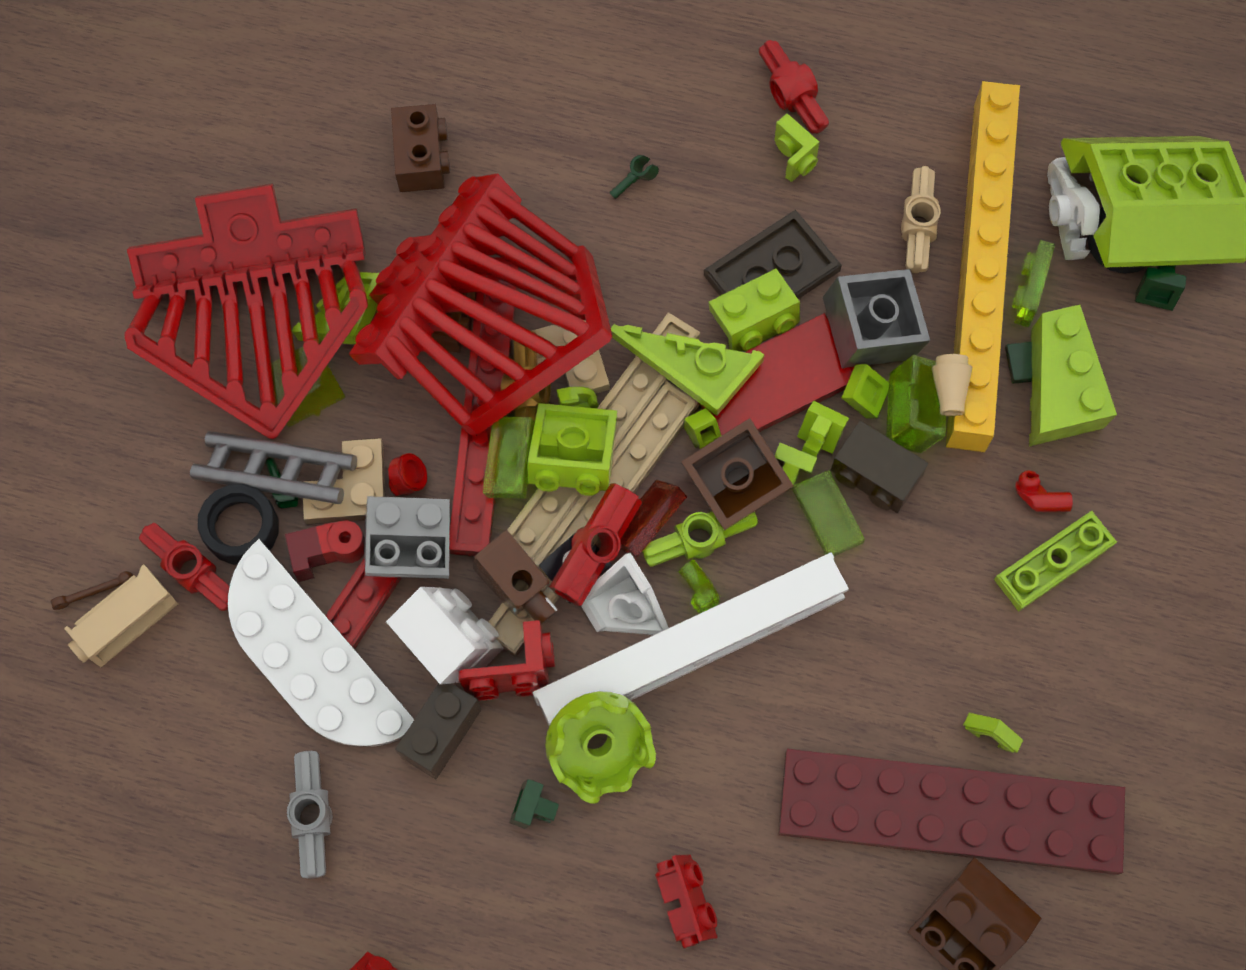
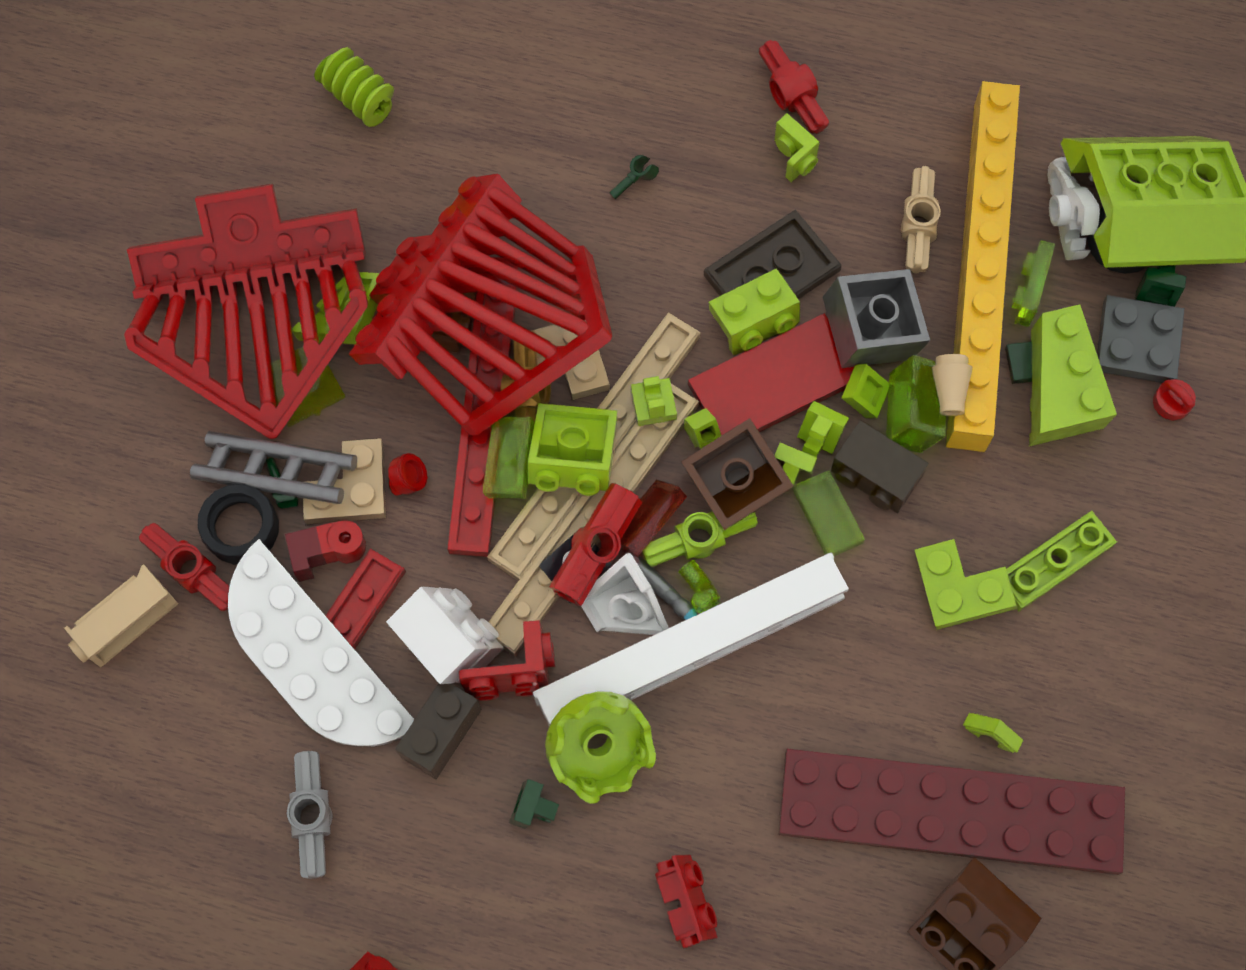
reddish brown hinge [51,571,133,610] -> none
light grey slope [364,496,450,579] -> none
reddish brown brick [391,104,450,192] -> none
reddish brown torso [473,529,558,625] -> none
lime tile [556,387,599,408] -> none
lime wing [611,324,764,416] -> none
red arm [1015,470,1073,512] -> none
none -> lime piece [314,47,394,127]
none -> flat silver piece [626,552,697,620]
none -> lime tile [631,376,677,426]
none -> lime plate [915,539,1017,630]
none -> dark grey plate [1097,295,1185,383]
none -> red tile [1153,379,1196,421]

